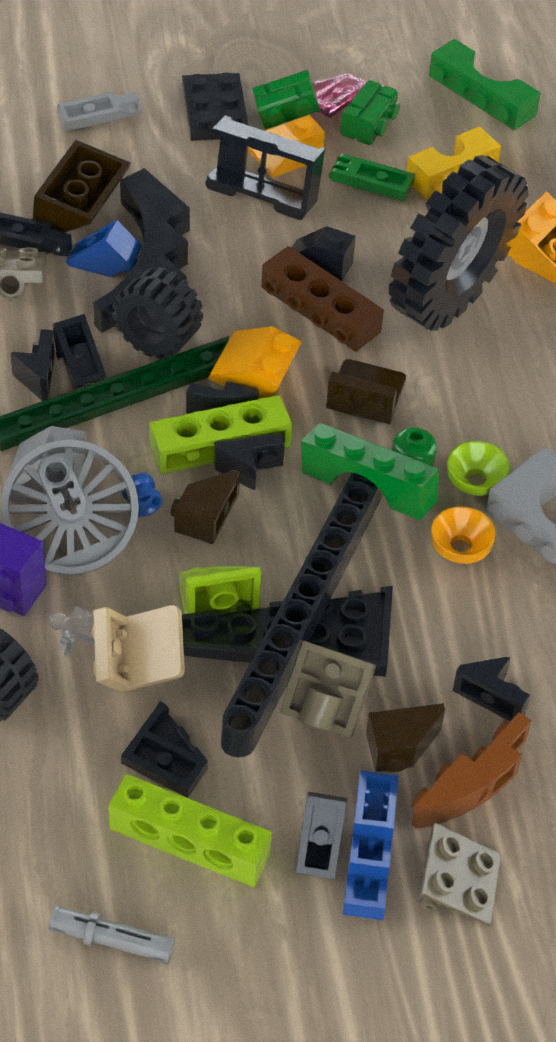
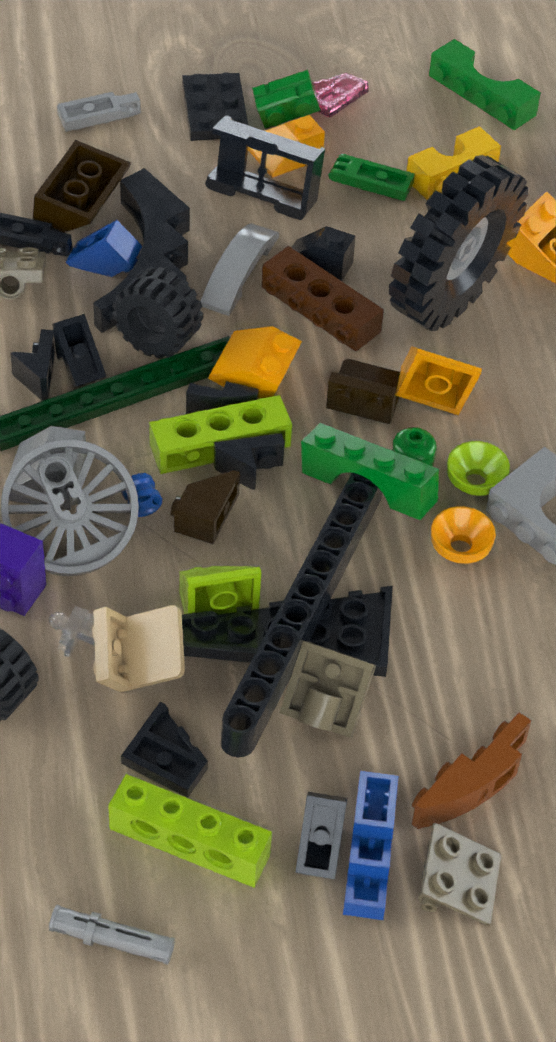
green brick [340,80,400,145] -> none
dark brown slope [366,703,445,772] -> none
black slope [452,657,530,721] -> none
none -> light grey slope [201,223,279,316]
none -> light orange slope [396,346,482,415]

